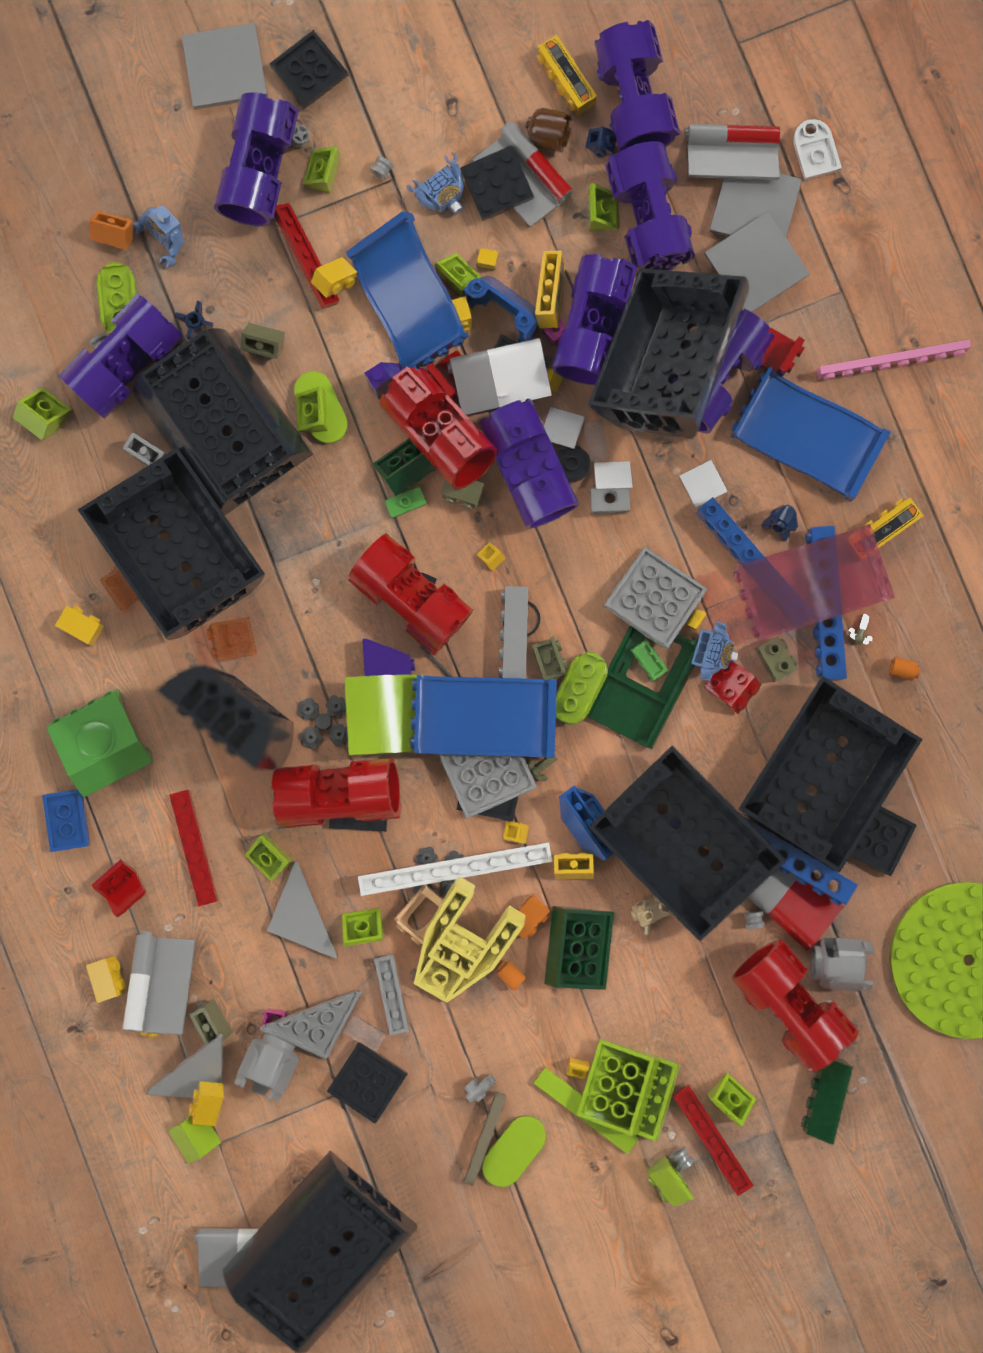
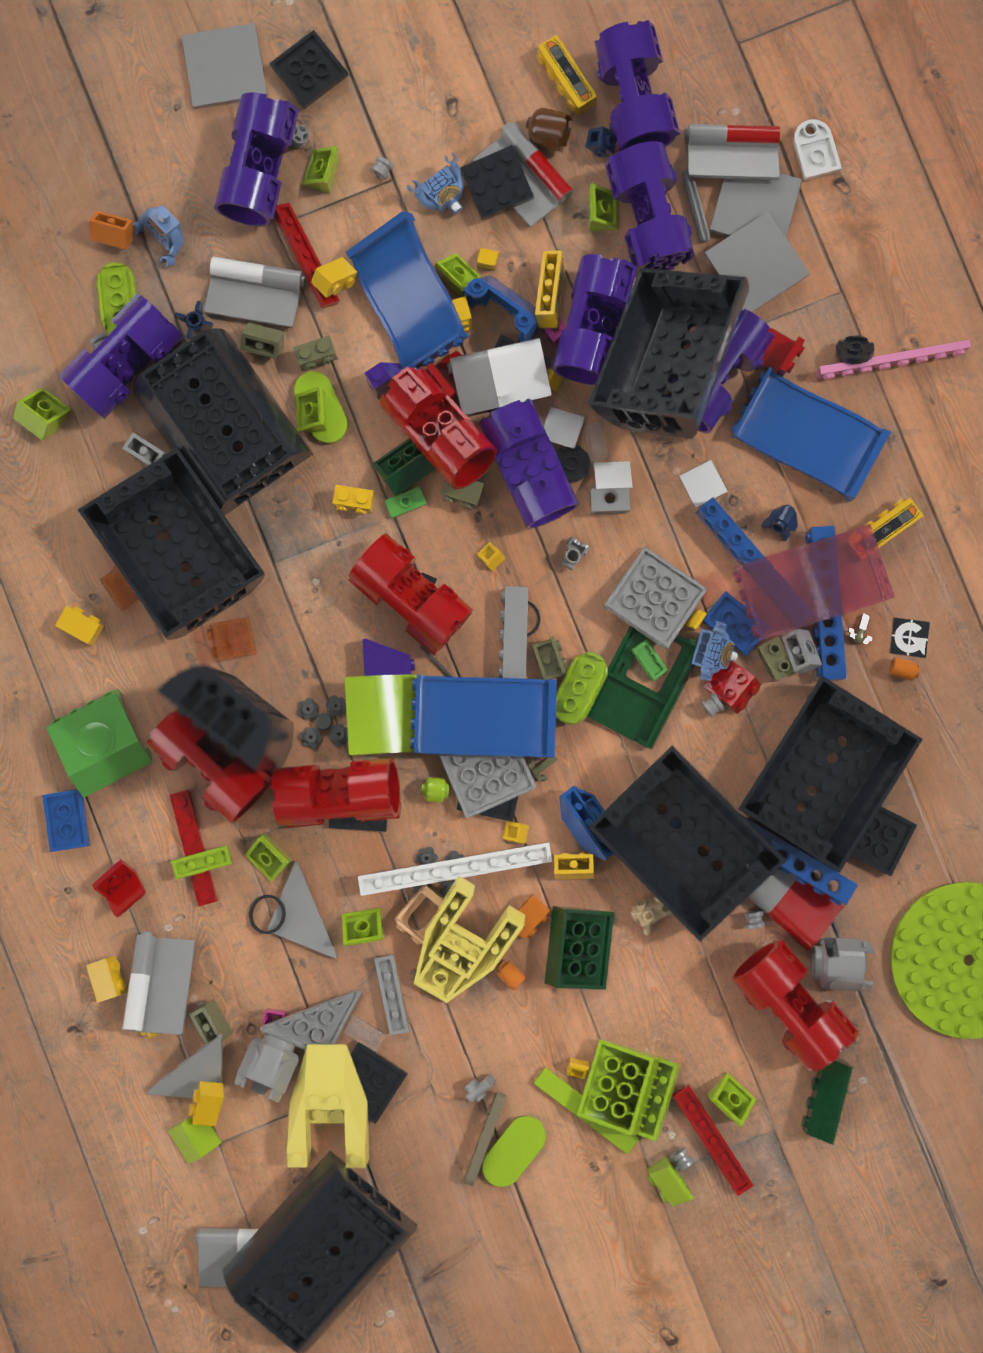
none -> red cylinder [146,710,272,824]
none -> lime tile [171,845,233,880]
none -> light grey door [204,256,306,328]
none -> black piece [249,895,286,934]
none -> light yellow wedge [287,1044,369,1168]
none -> olive brick [293,335,338,371]
none -> yellow brick [333,485,375,515]
none -> lime head [420,777,449,803]
none -> light grey plate [561,537,590,570]
none -> light grey axle [682,170,710,243]
none -> light grey wheel [701,694,725,718]
none -> blue tile [702,591,771,657]
none -> light grey brick [782,629,822,673]
none -> black tile [835,335,875,364]
none -> sticker [890,617,930,658]

